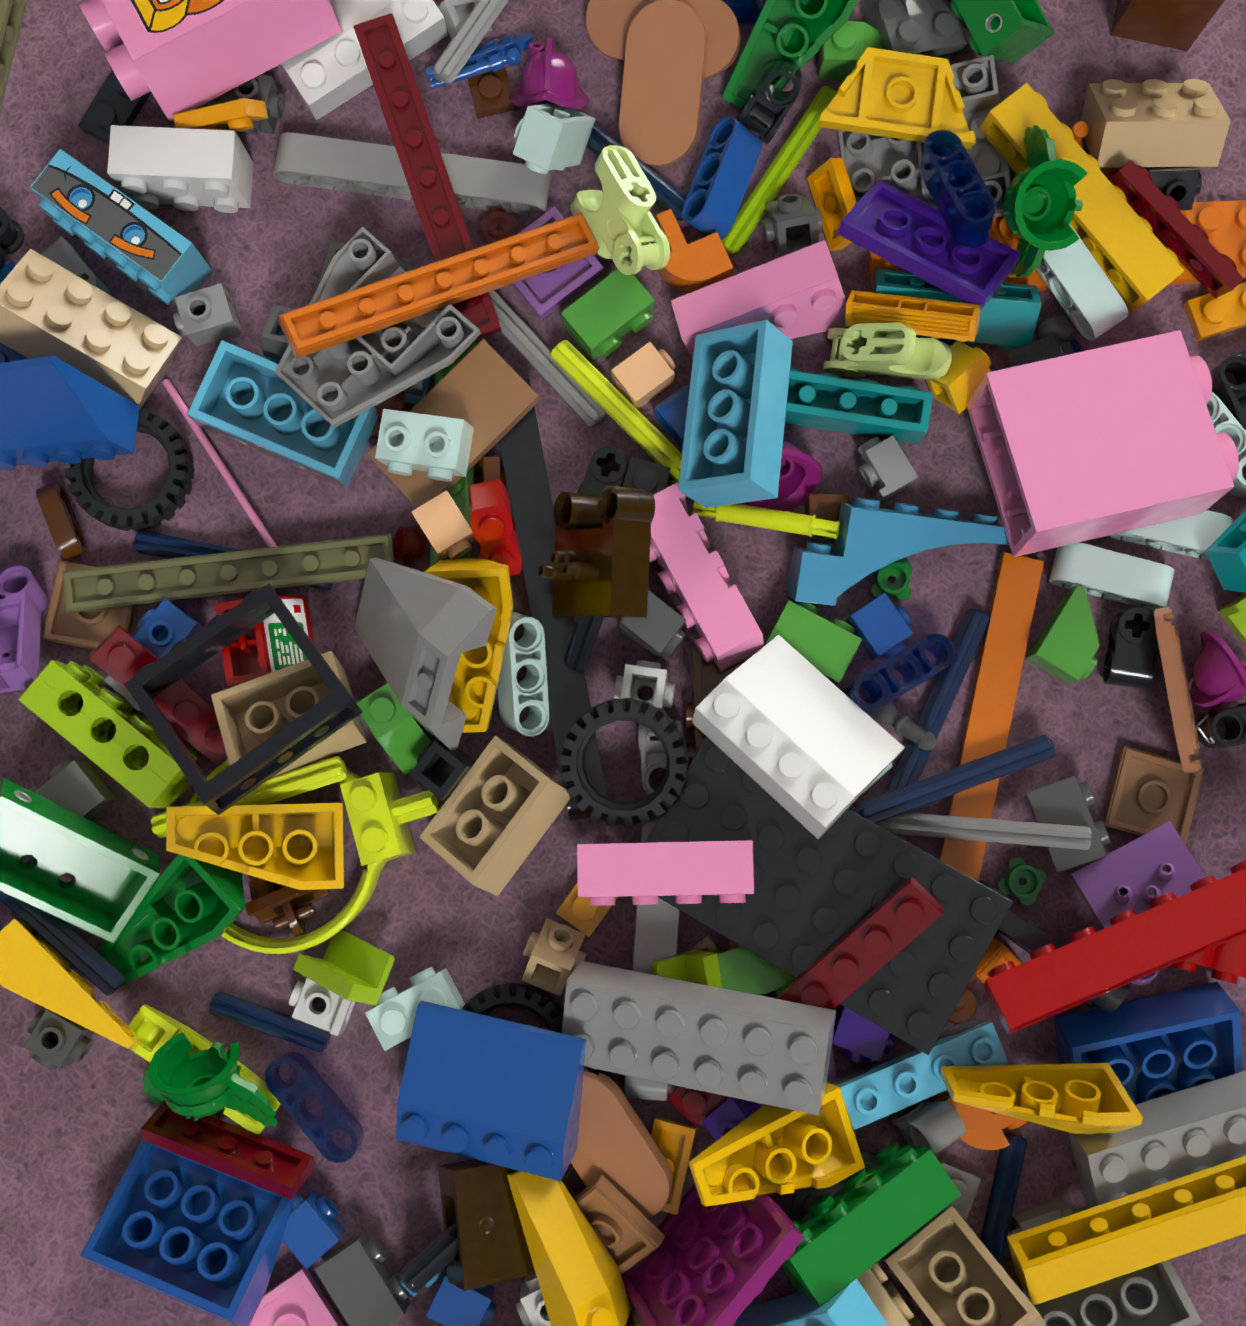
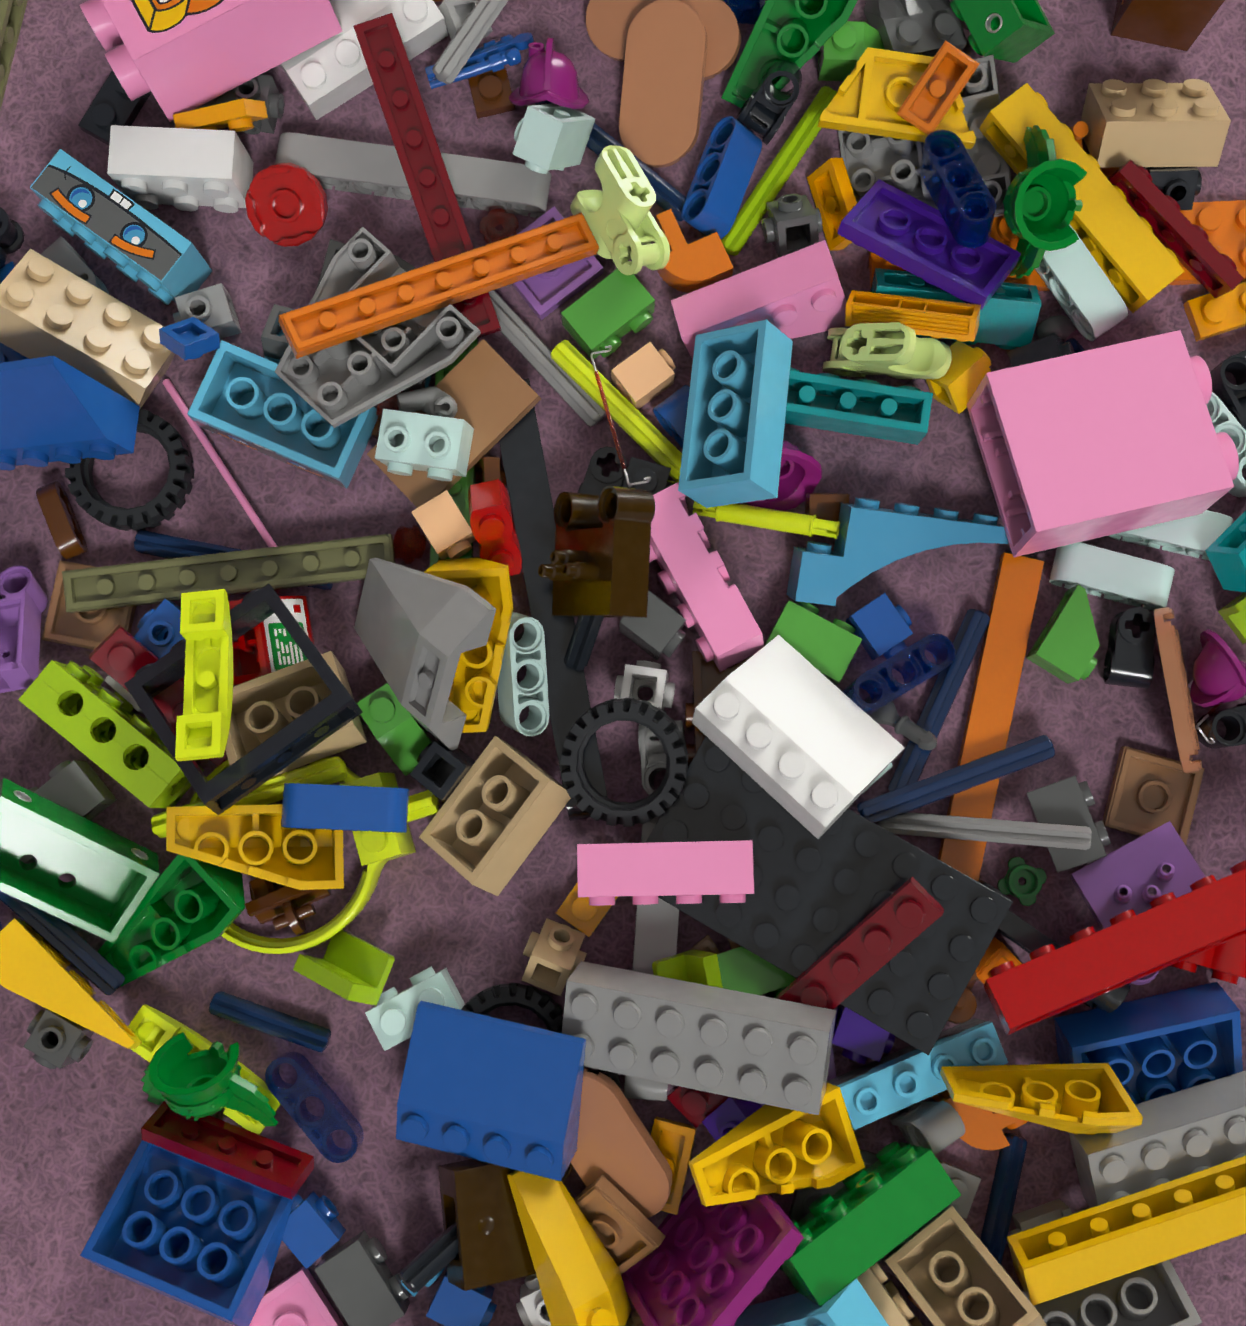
white brick [289,978,355,1037] -> none
light grey brick [858,436,918,503] -> none
green plate [870,561,913,601] -> none
none -> blue plate [159,317,220,361]
none -> neon yellow slope [175,589,233,761]
none -> red tile [245,163,328,247]
none -> blue beam [281,783,409,833]
none -> light grey arm [396,387,457,418]
none -> clear red piece [590,345,651,487]
none -> orange slope [897,40,980,137]

